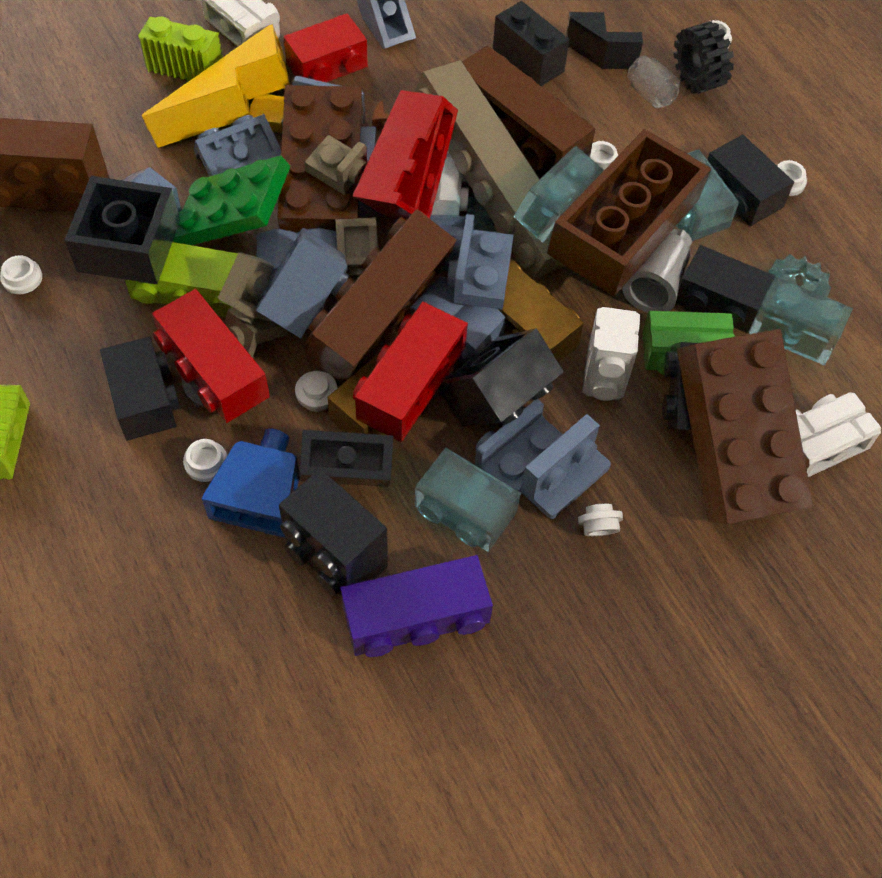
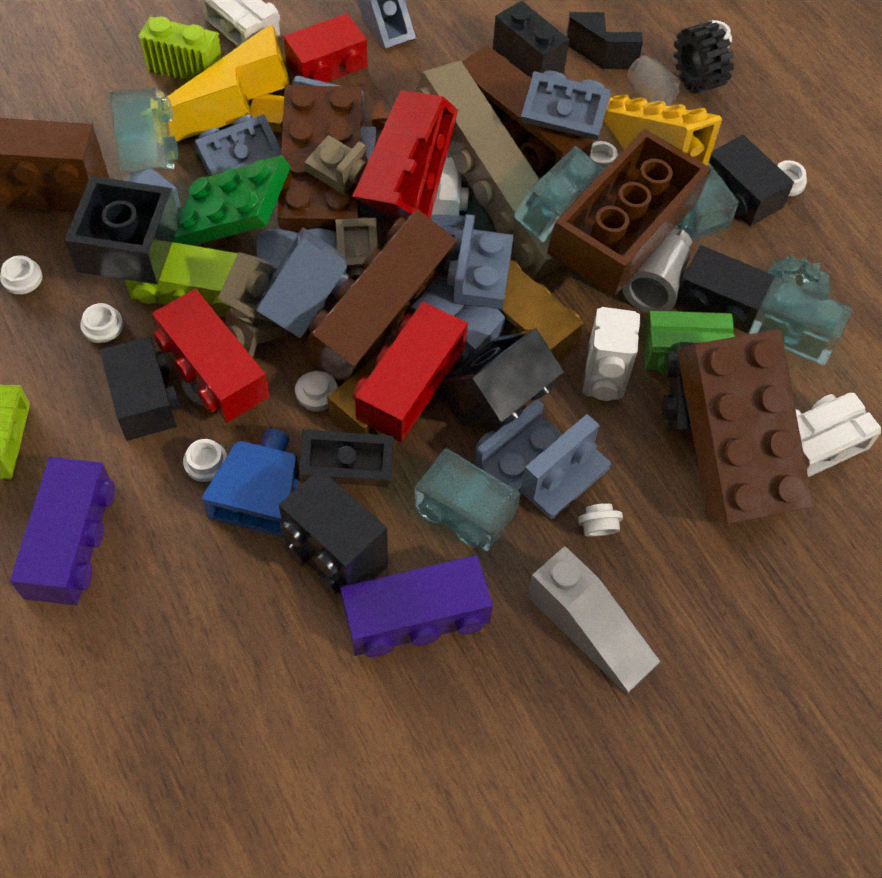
none -> dark purple brick [10,457,115,606]
none -> white plate [80,303,123,343]
none -> clear light blue brick [109,87,178,174]
none -> sand blue bracket [521,71,611,140]
none -> light grey slope [527,546,660,695]
none -> yellow slope [603,95,722,166]

